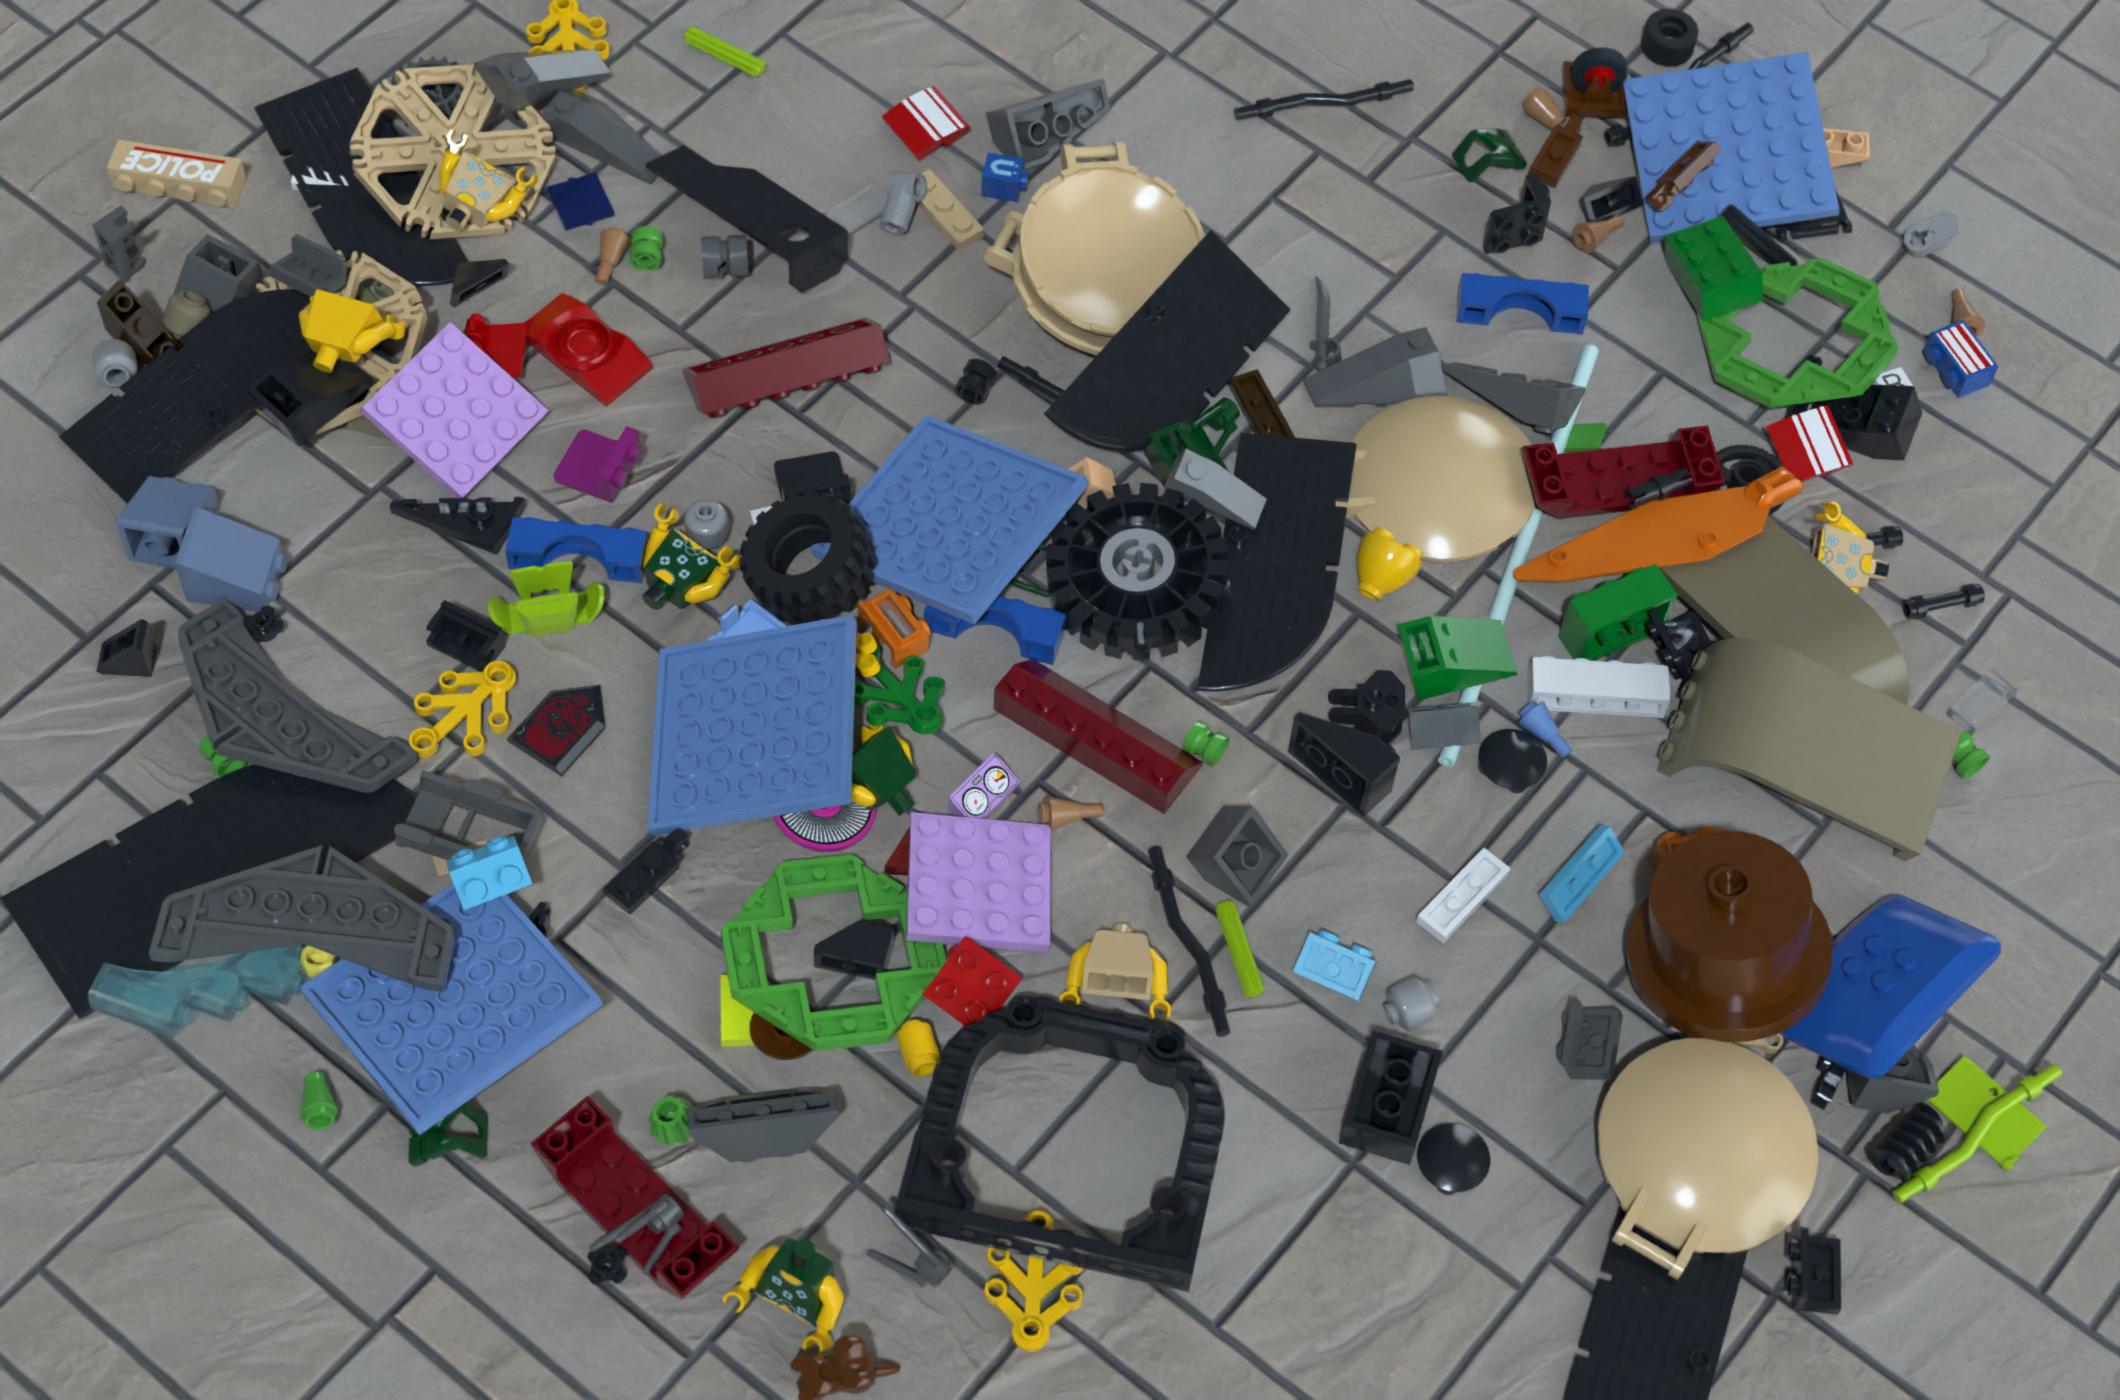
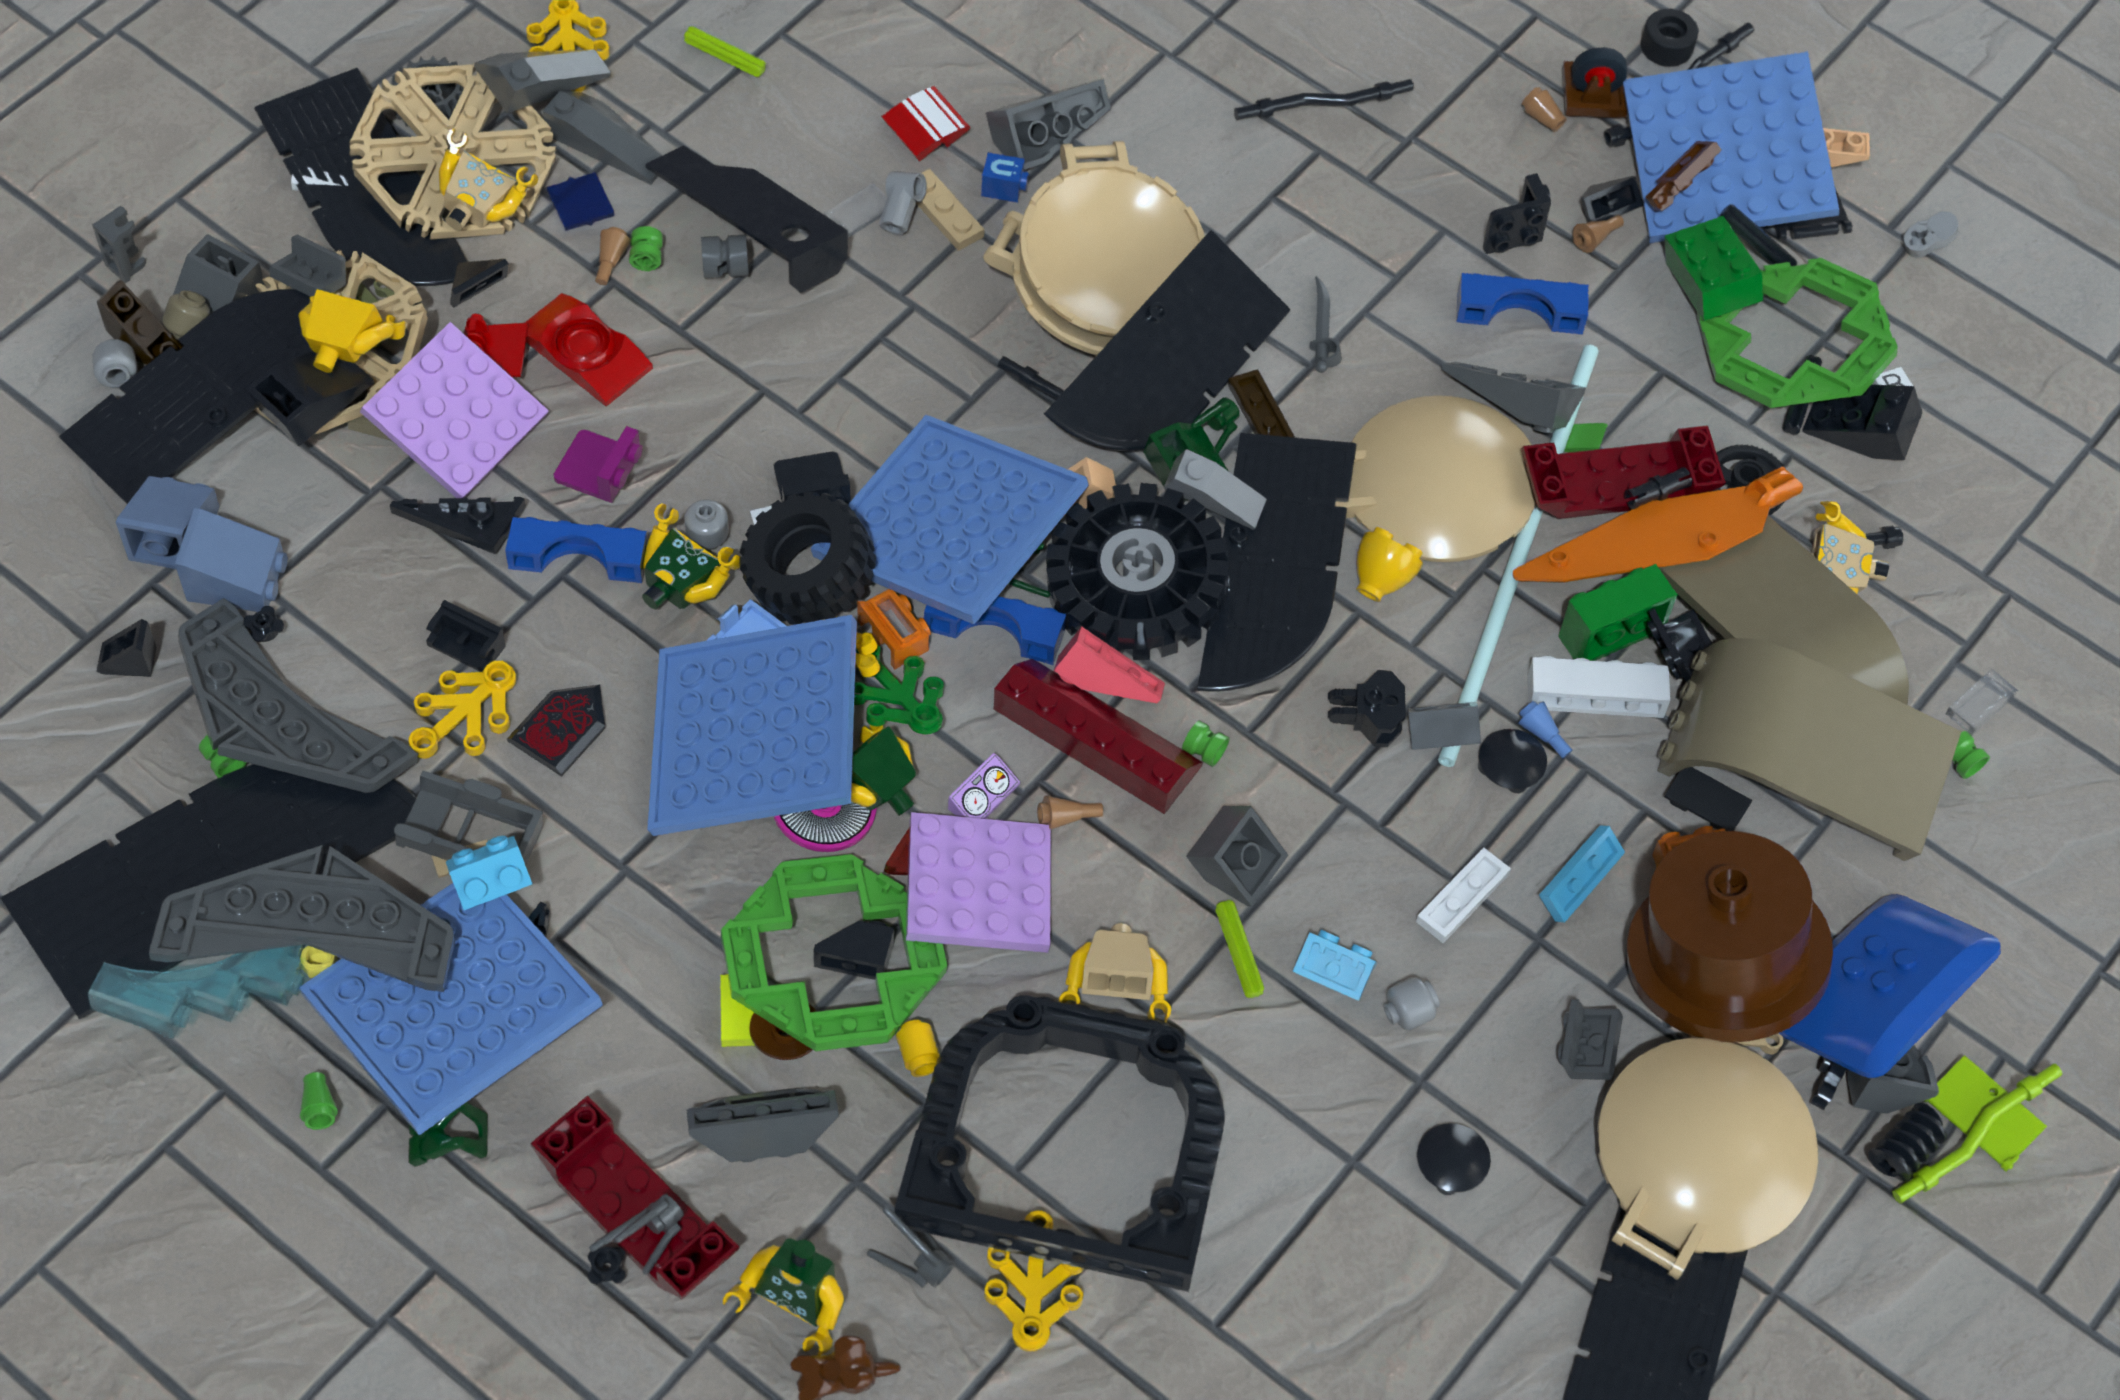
tan brick [107,139,246,208] -> none
lime piece [488,561,604,637] -> none
black hinge [603,828,690,915] -> none
bright green piece [649,1095,692,1147] -> none
dark red slope [682,317,890,417] -> none
red hinge [922,936,1022,1026] -> none
black wheel [955,359,996,405] -> none
black bar [1148,846,1230,1037] -> none
black slope [1288,712,1400,817] -> none
dark grey wedge [1303,327,1447,407] -> none
black brick [1339,1030,1443,1165] -> none
green slope [1397,616,1518,701] -> none
dark green piece [1452,128,1527,182] -> none
reddish brown hinge [1528,114,1584,188] -> none
red slope [1766,405,1853,483] -> none
black bracket [1787,1226,1841,1315] -> none
black bar [1902,583,1985,619] -> none
brick [1923,320,1999,398] -> none
medium nougat cone [1952,288,1985,336] -> none
none -> coral slope [1054,626,1165,704]
none -> black piece [1664,767,1753,831]

